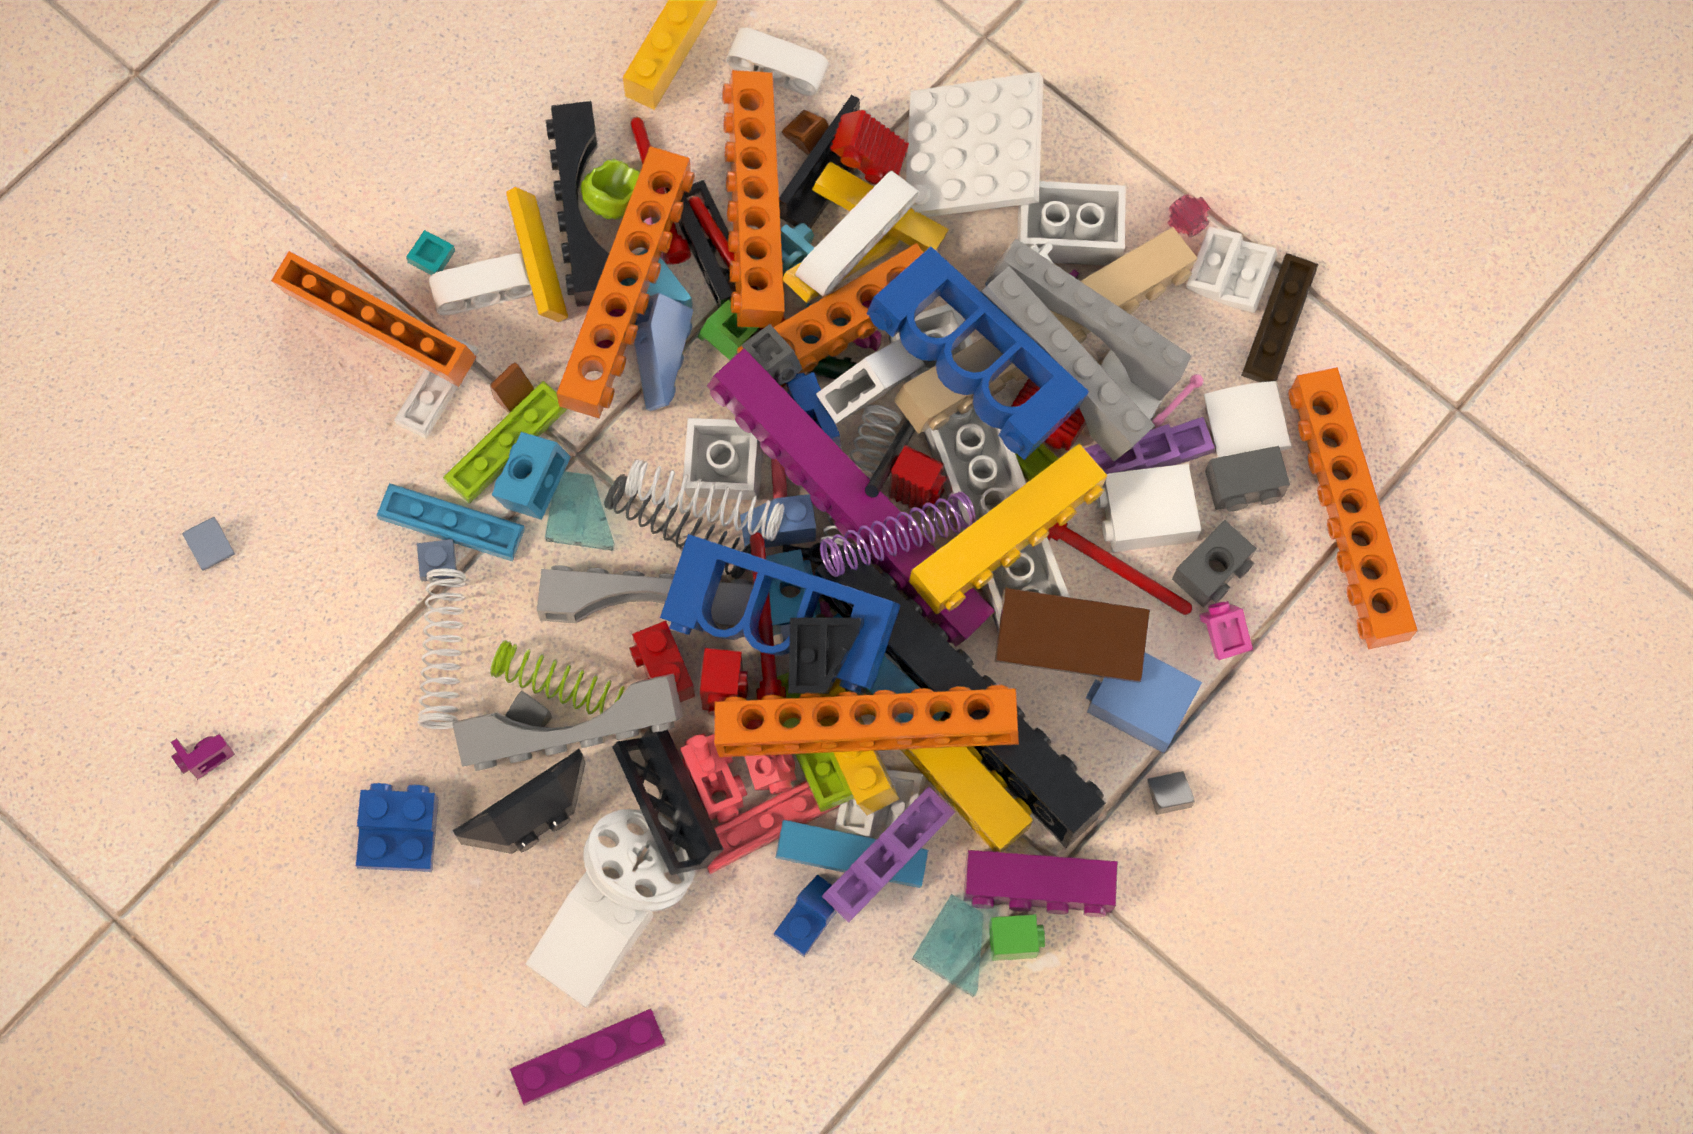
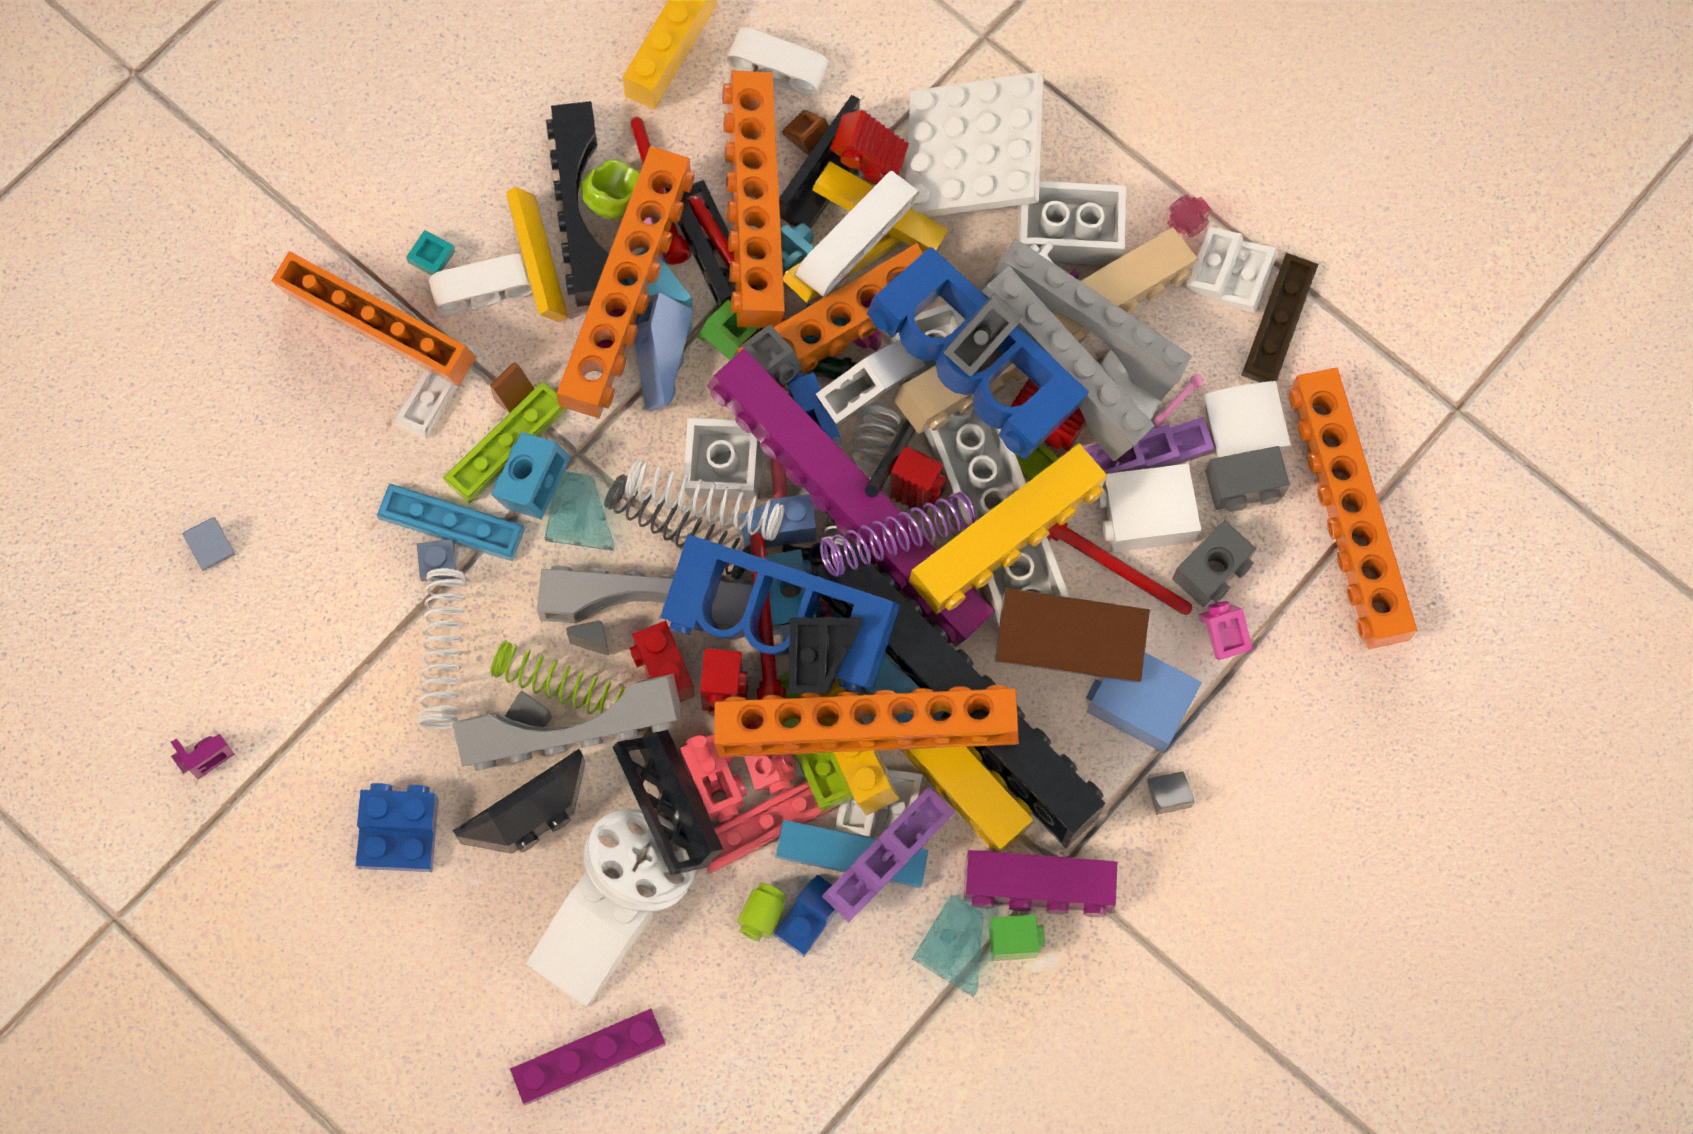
none -> dark grey slope [566,620,609,655]
none -> lime brick [736,883,786,942]
none -> dark grey slope [943,292,1022,377]

